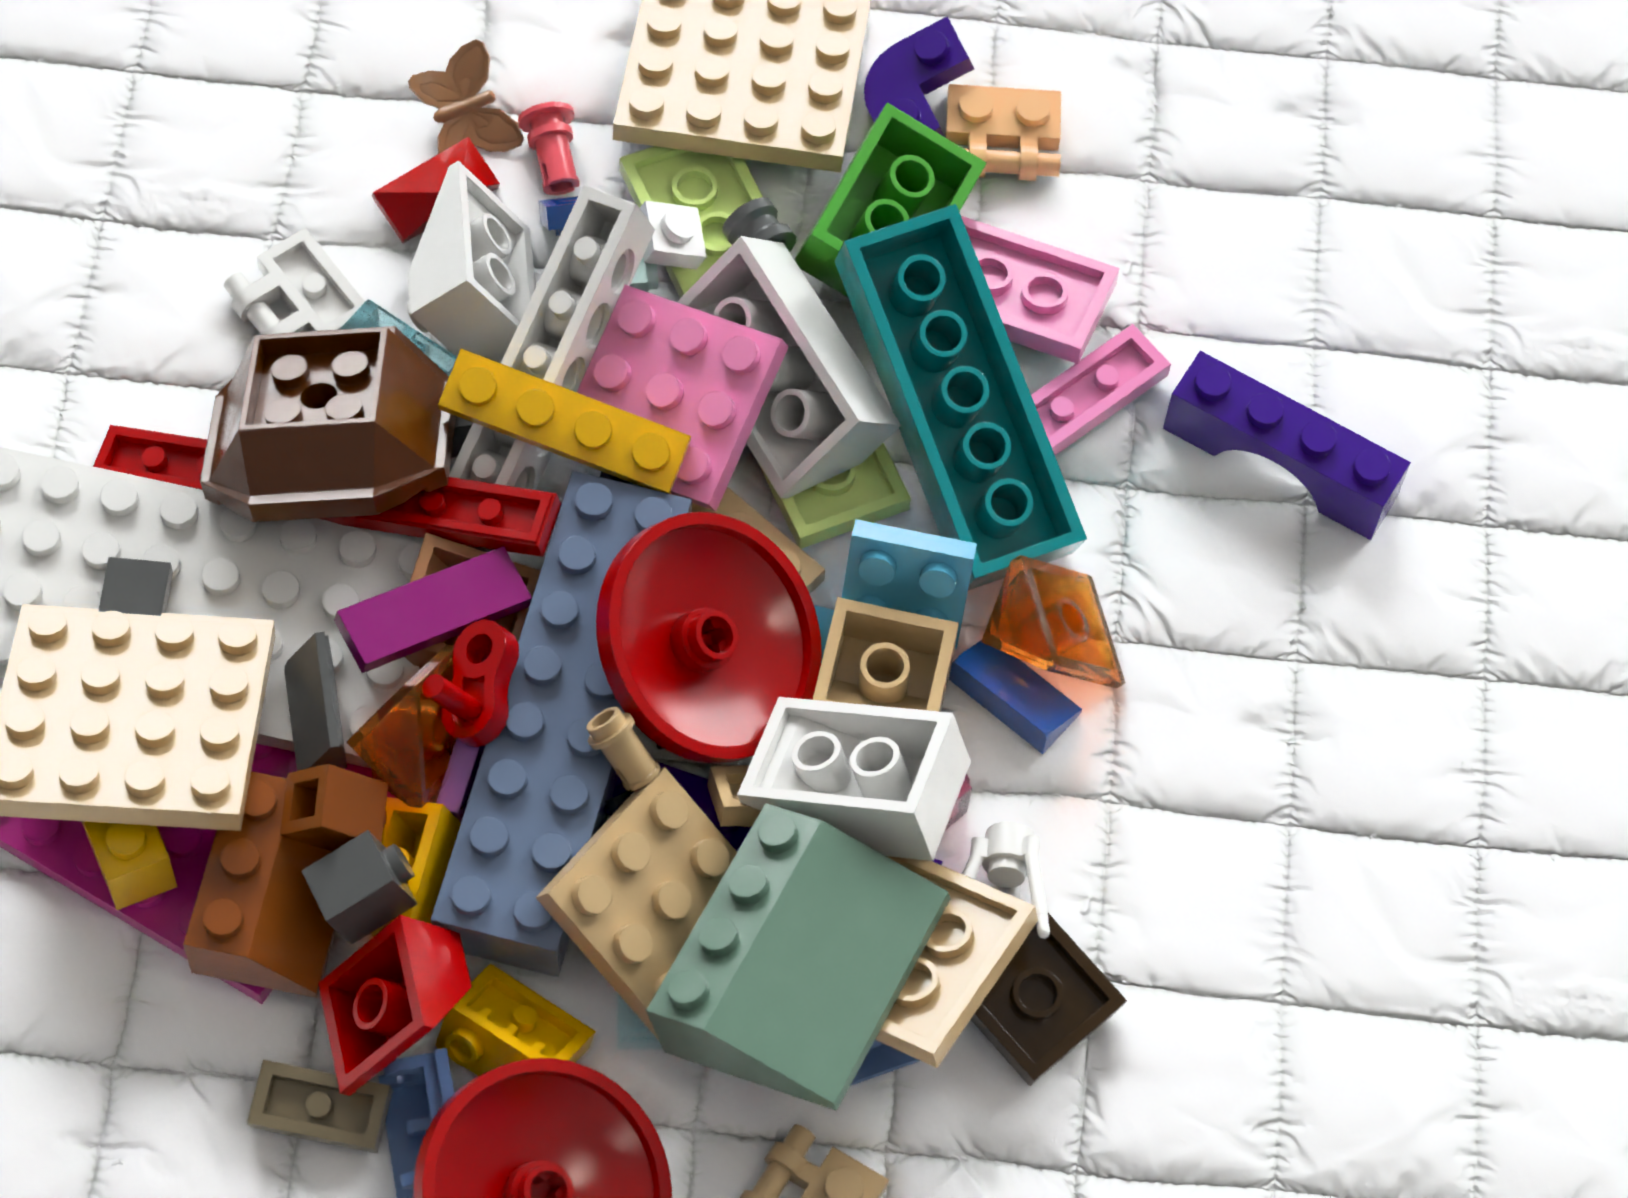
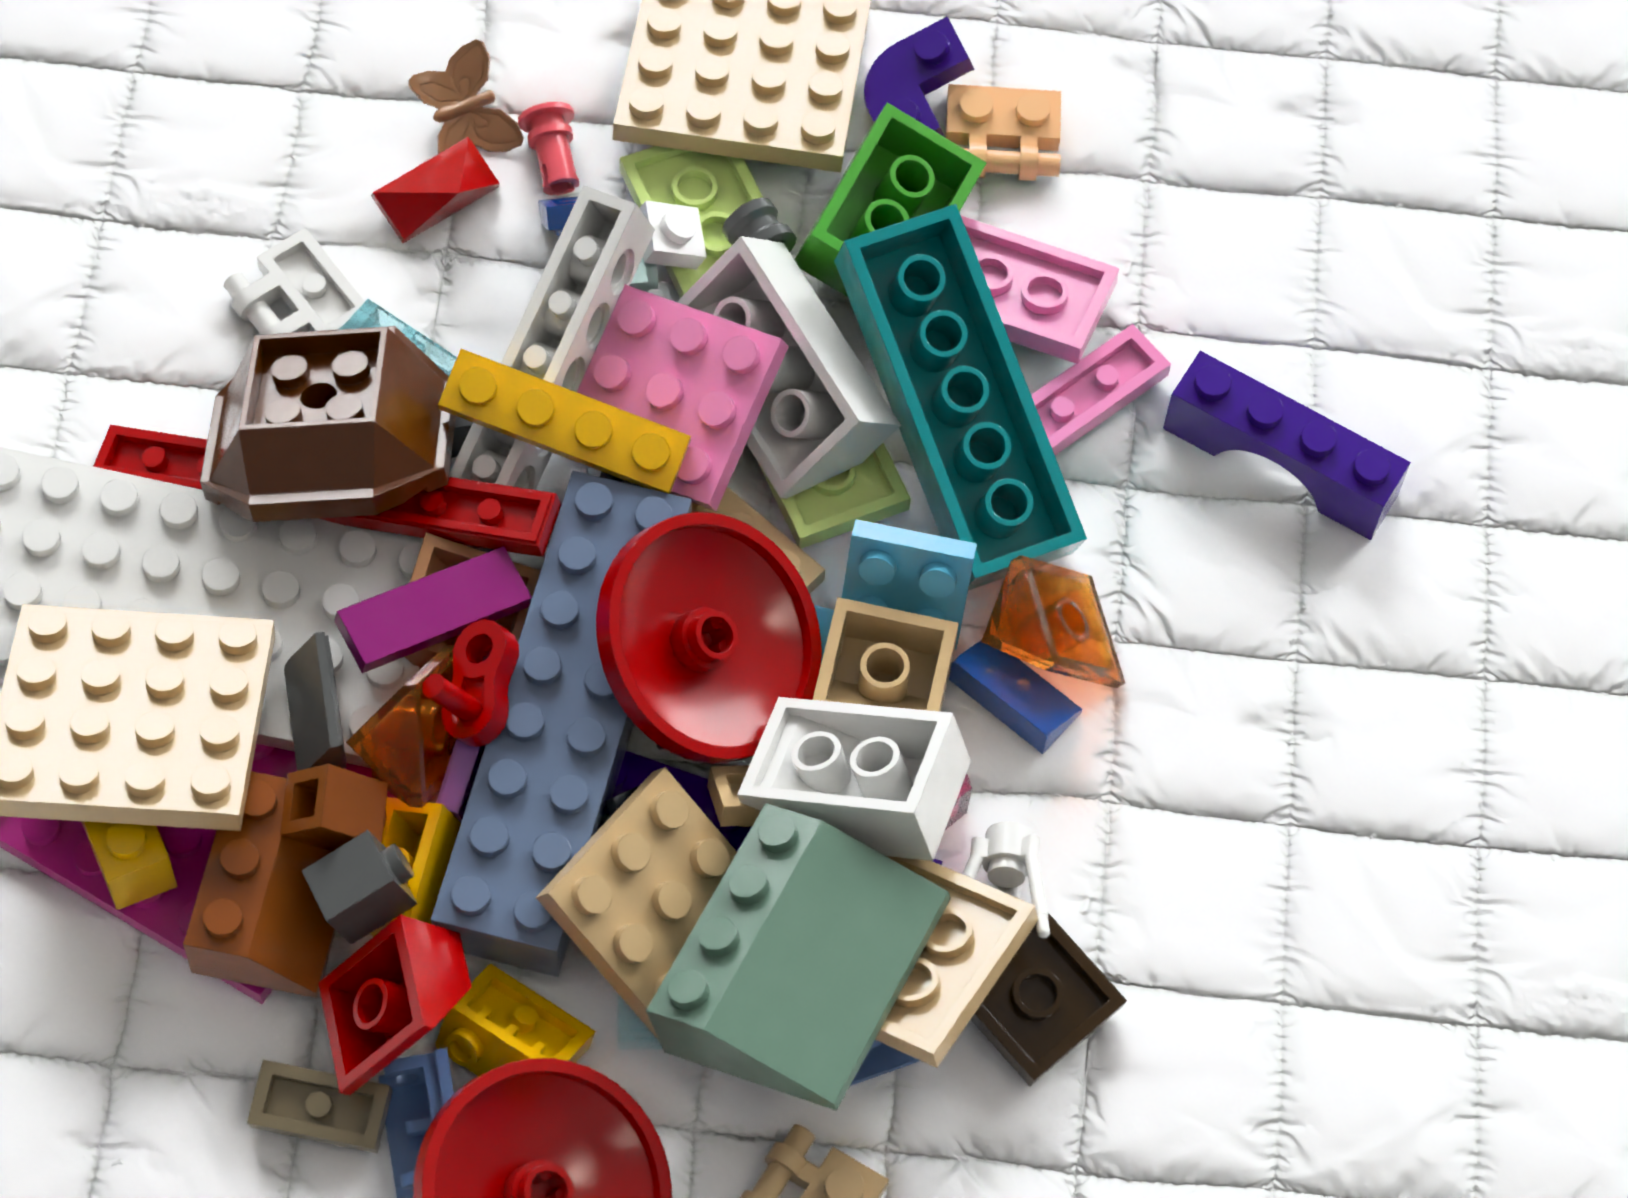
dark grey tile [98,557,173,616] -> none
white slope [407,160,536,363] -> none
tan pin [586,707,661,791] -> none

